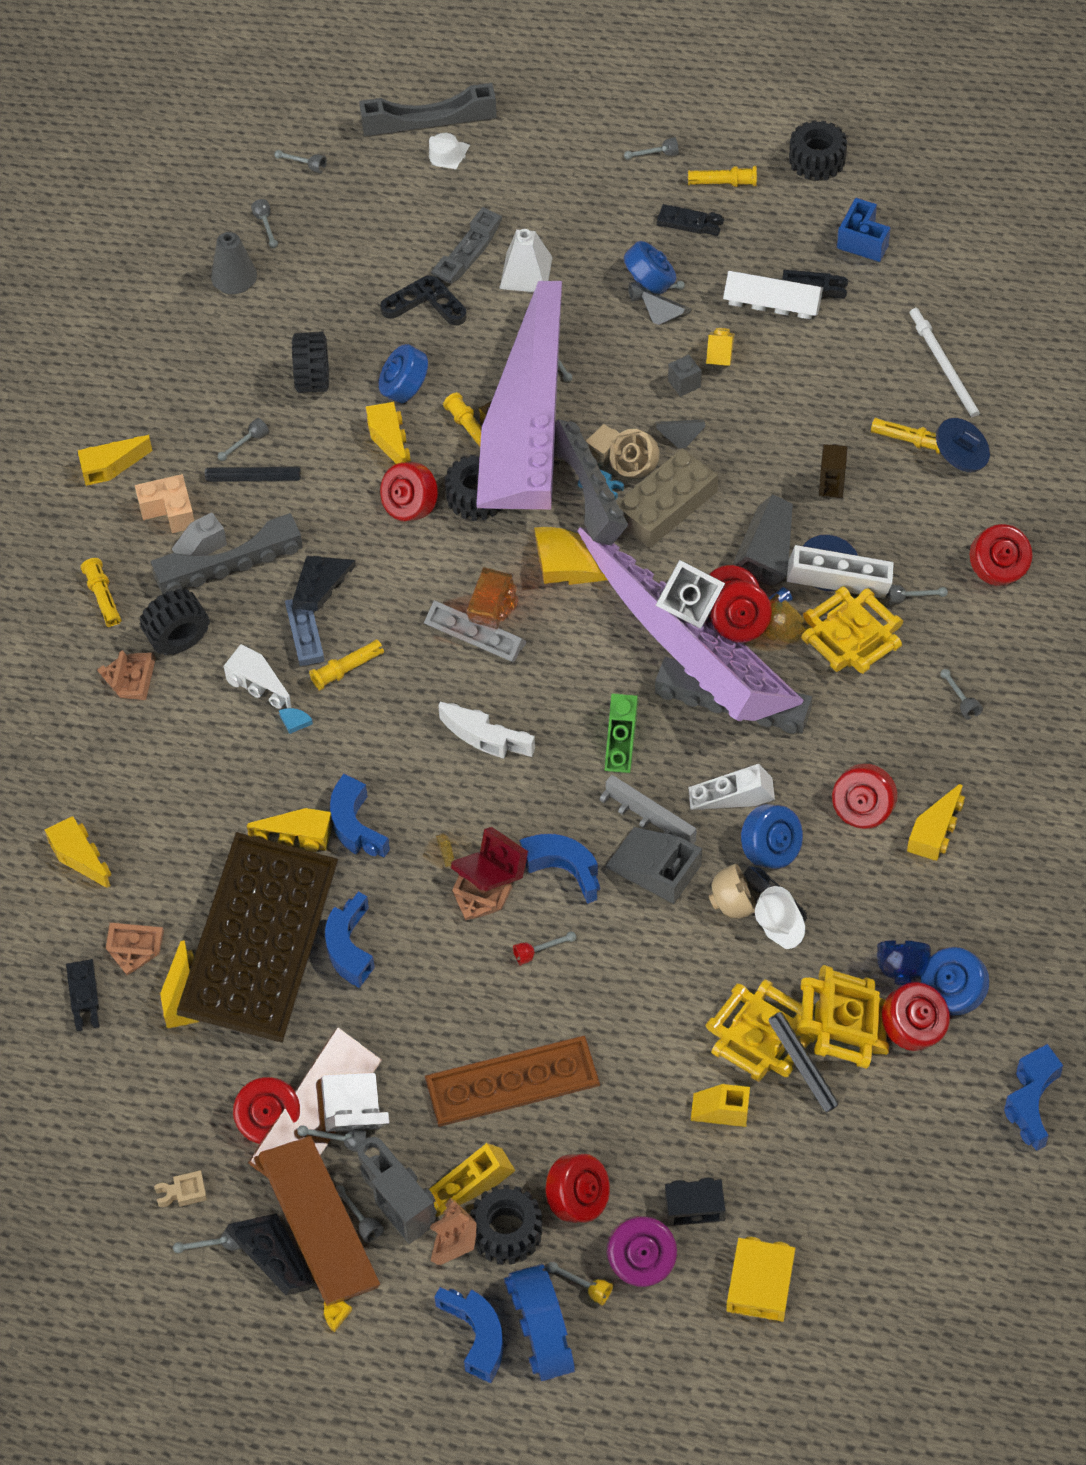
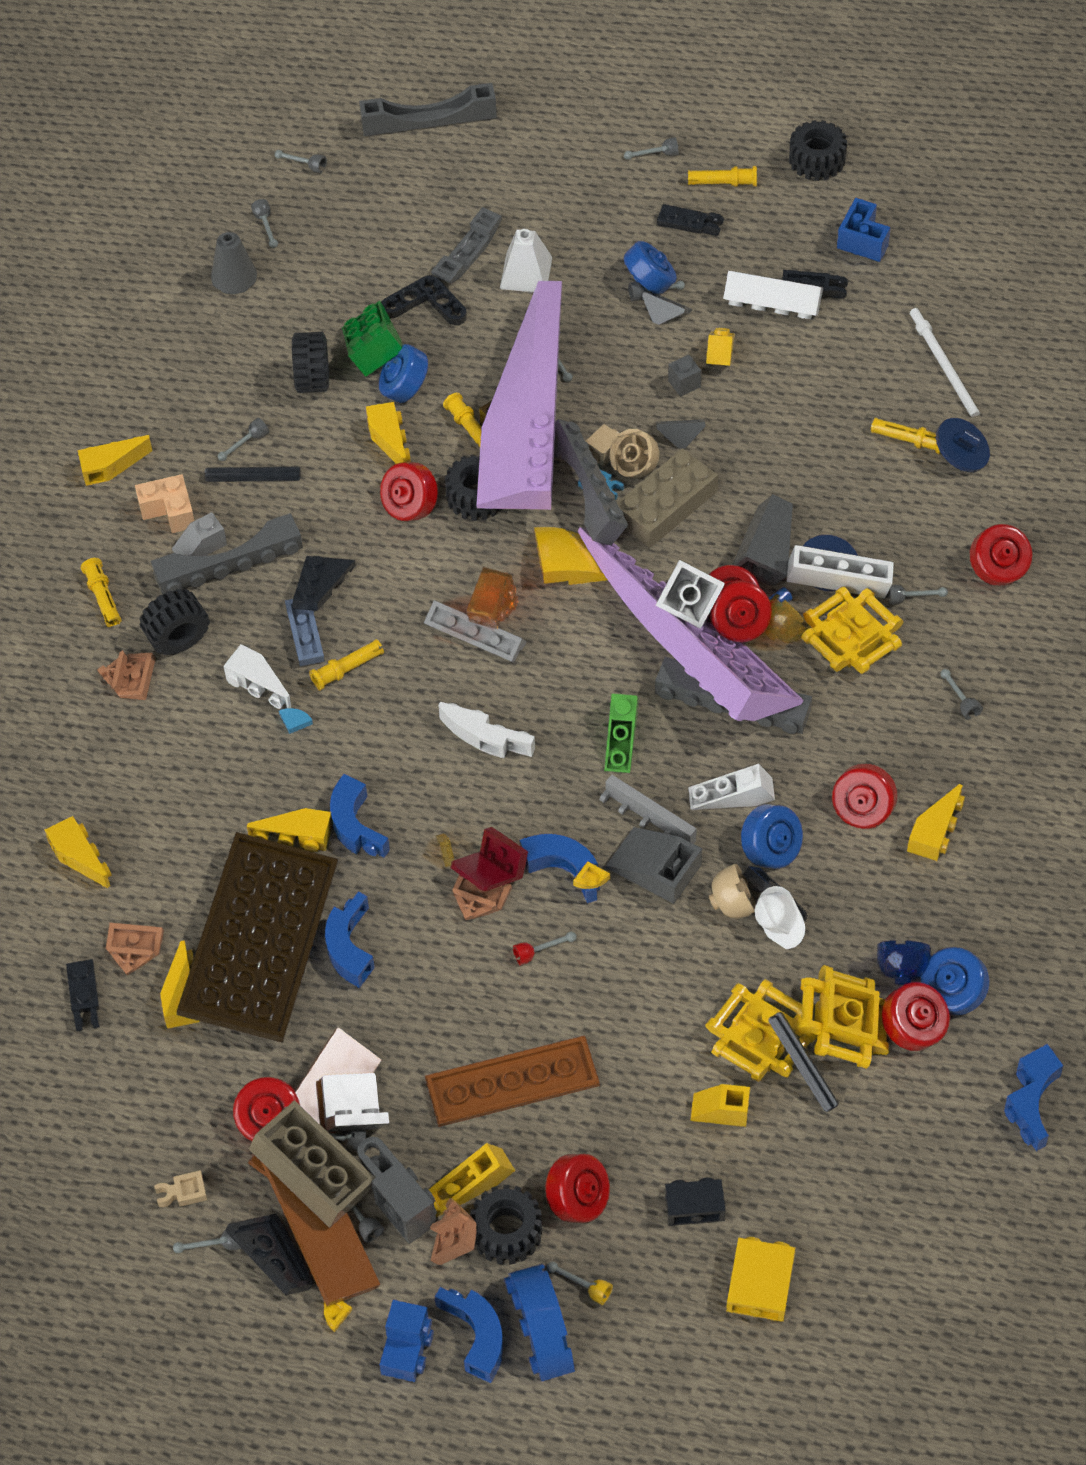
white piece [429,133,470,169] -> none
magenta wheel [606,1216,677,1287] -> none
dark brown brick [819,444,848,498] -> none
none -> dark tan brick [249,1100,375,1228]
none -> green slope [342,301,403,377]
none -> blue brick [379,1300,434,1382]
none -> yellow tile [573,861,610,889]

